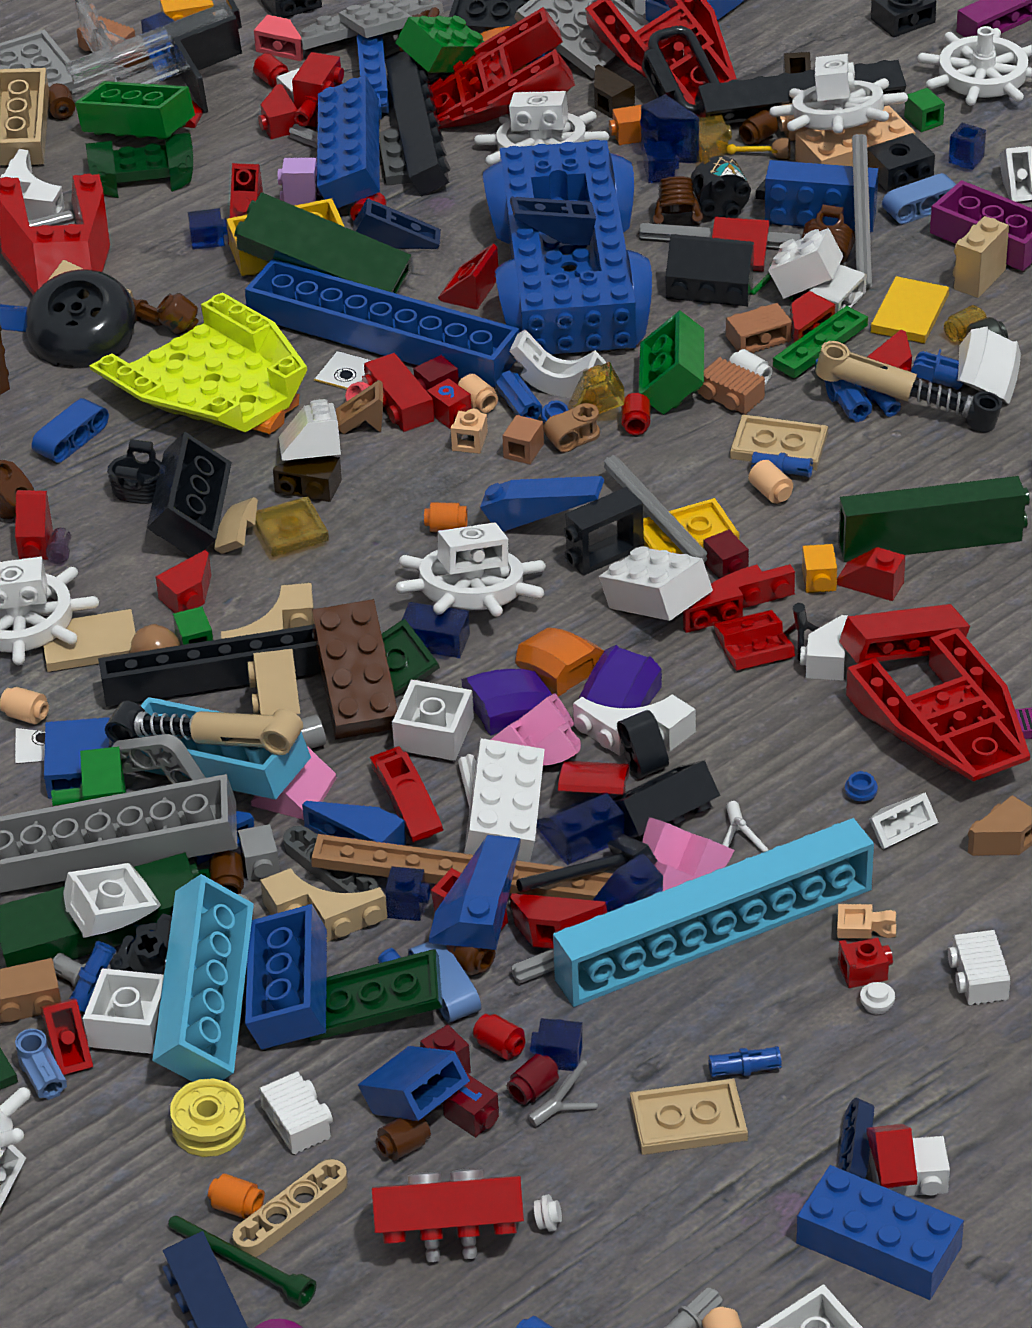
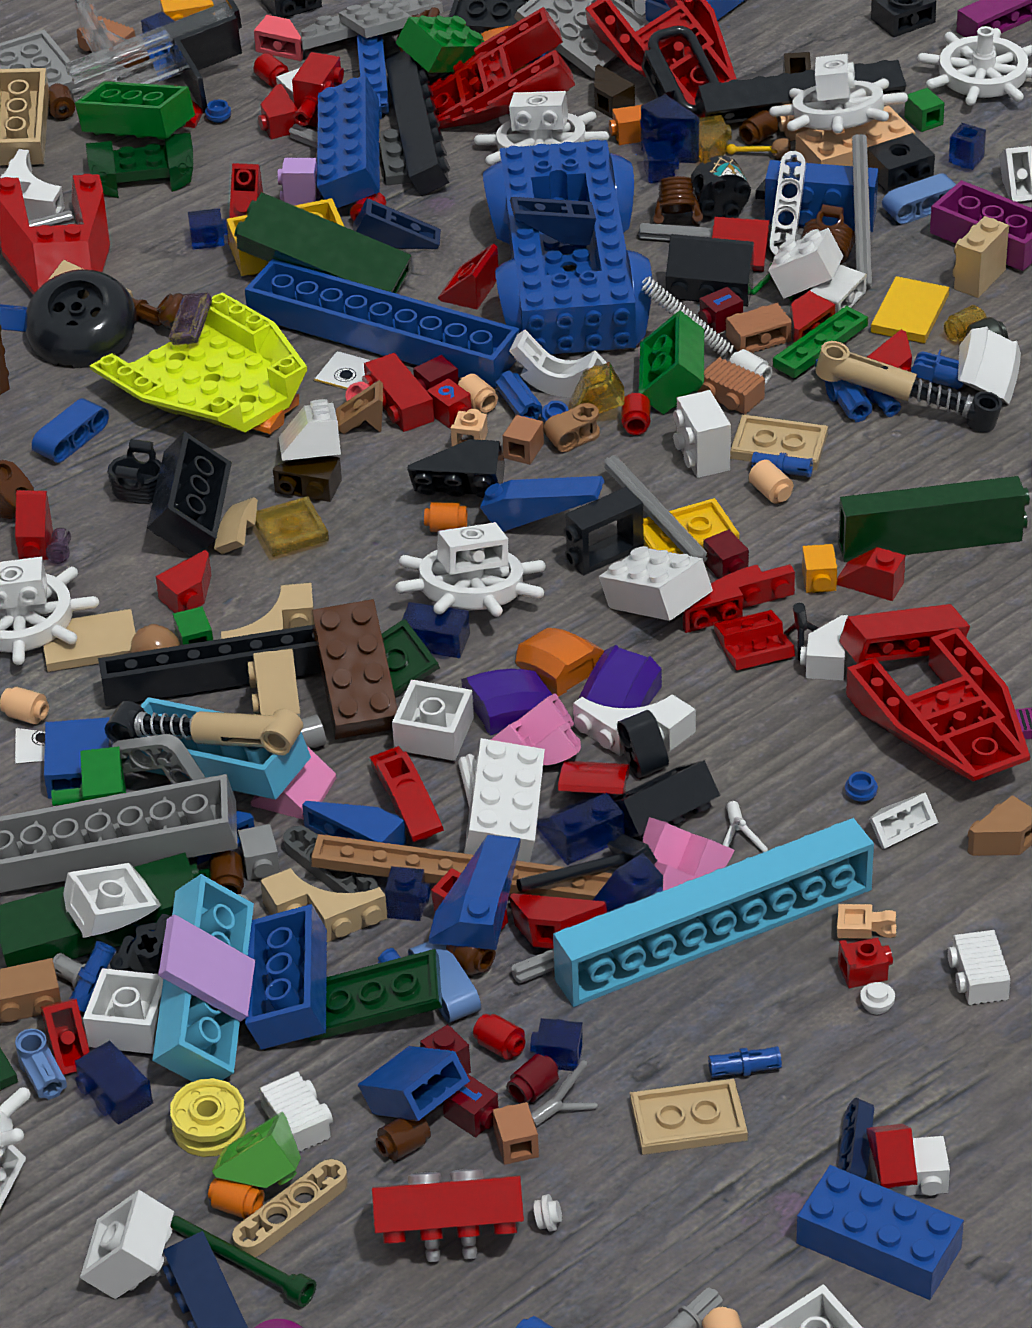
none -> clear blue brick [75,1040,153,1125]
none -> white brick [80,1190,174,1299]
none -> lavender tile [158,914,255,1021]
none -> plate [168,292,213,345]
none -> blue plate [205,99,231,123]
none -> bright green slope [212,1111,301,1188]
none -> black slope [407,439,505,498]
none -> nougat brick [493,1102,539,1165]
none -> white piece [641,277,733,357]
none -> white brick [673,390,731,478]
none -> dark red brick [698,287,743,334]
none -> white beam [770,151,806,256]

